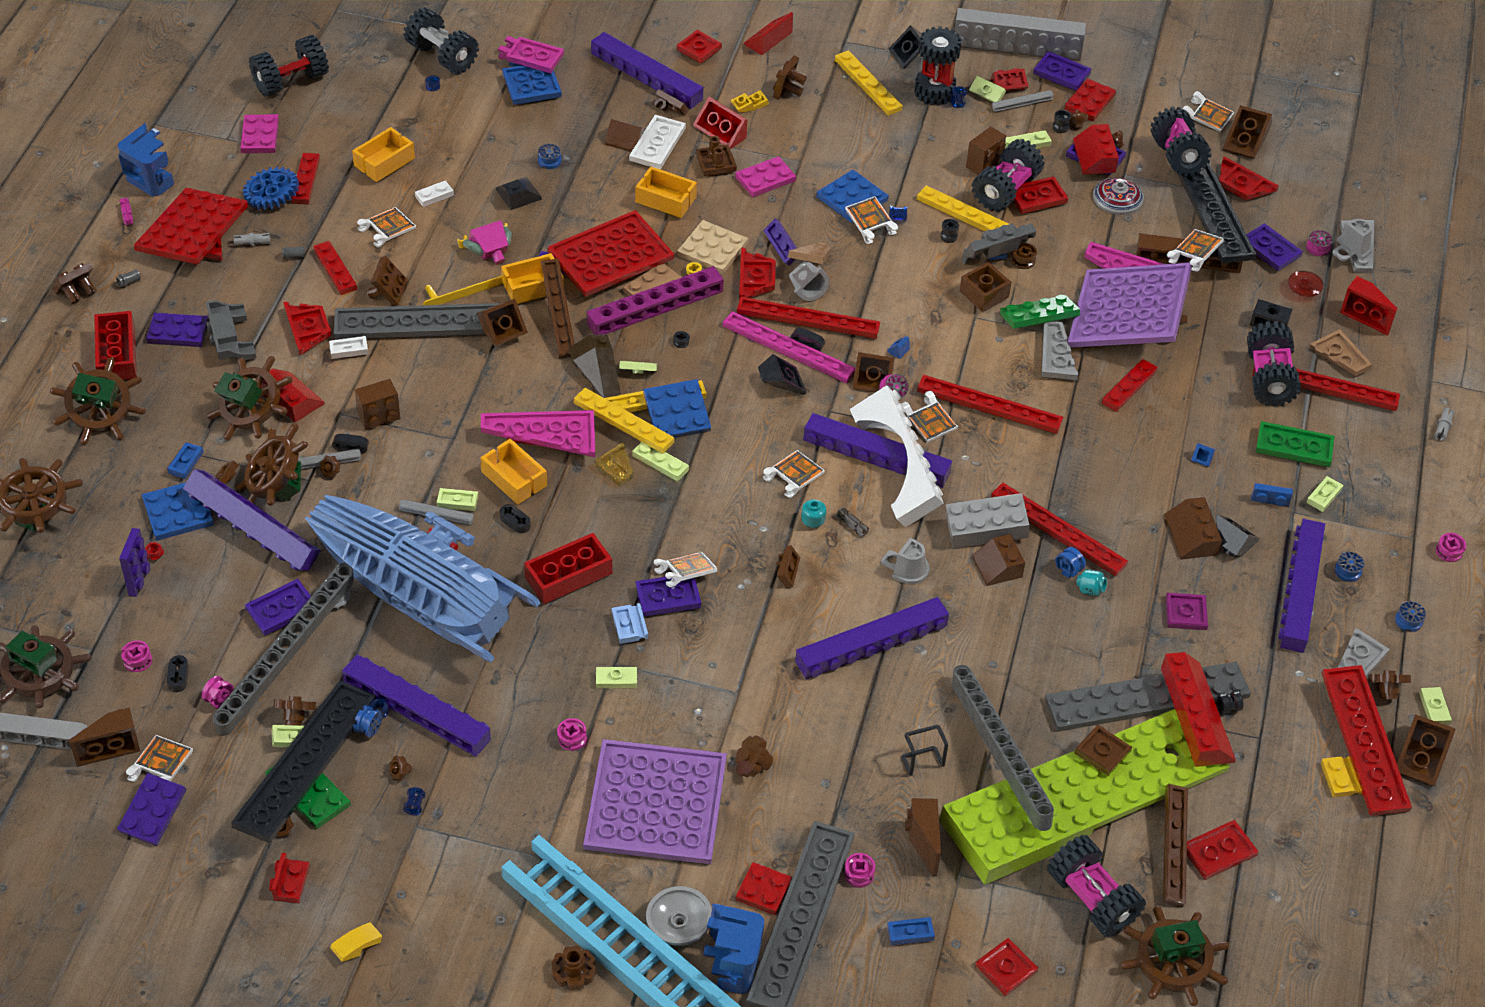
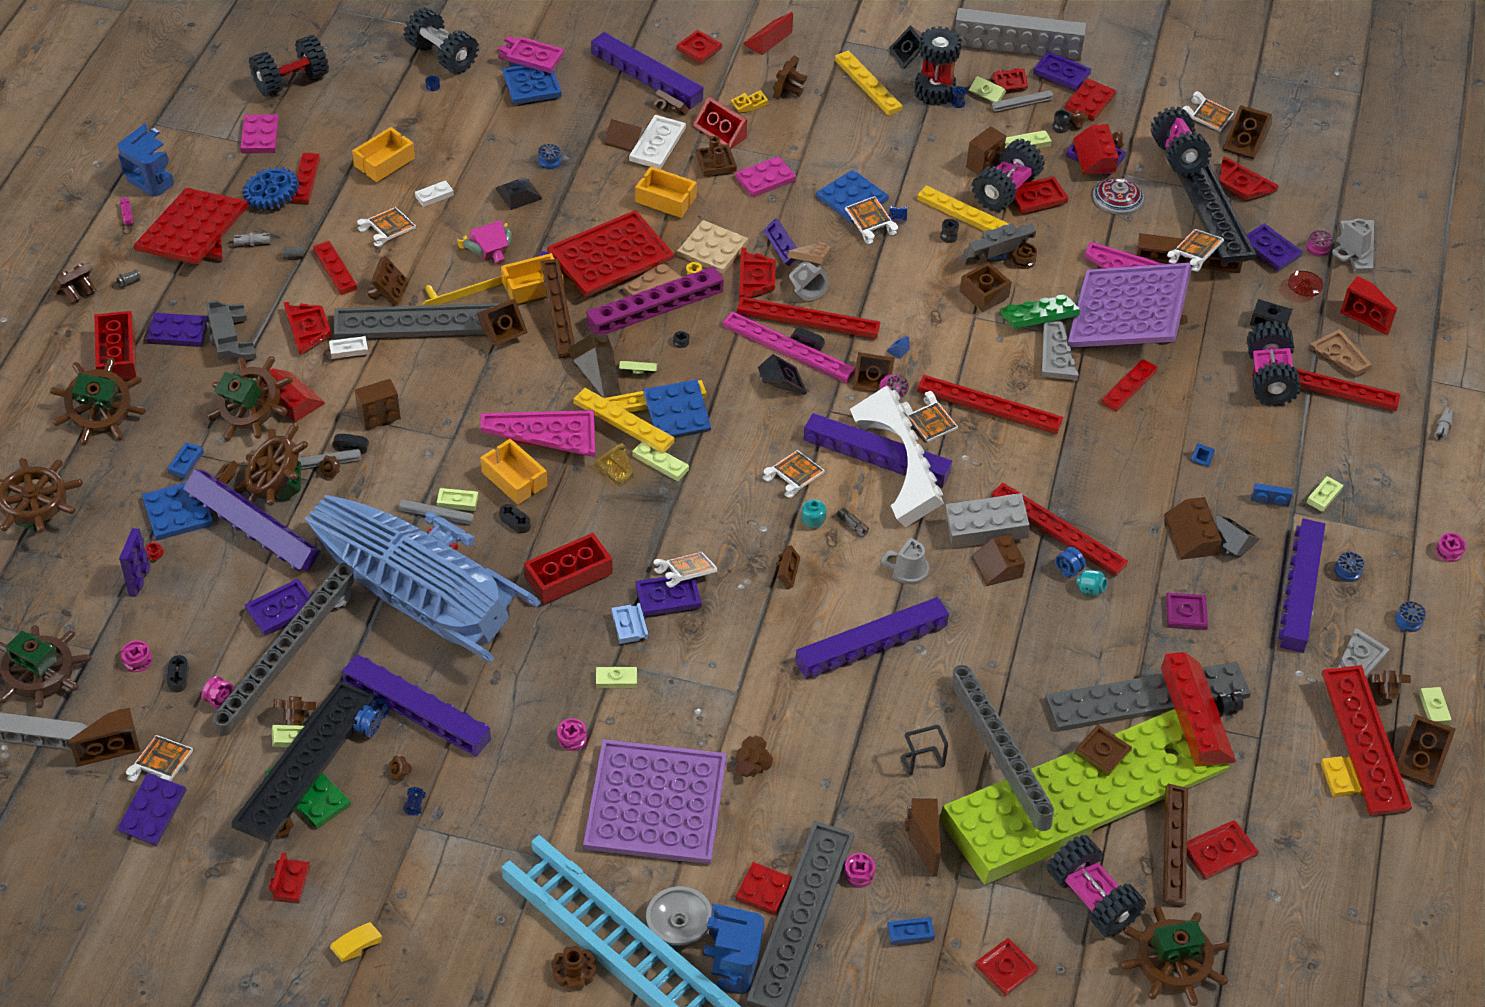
green plate [1256,421,1335,467] -> none

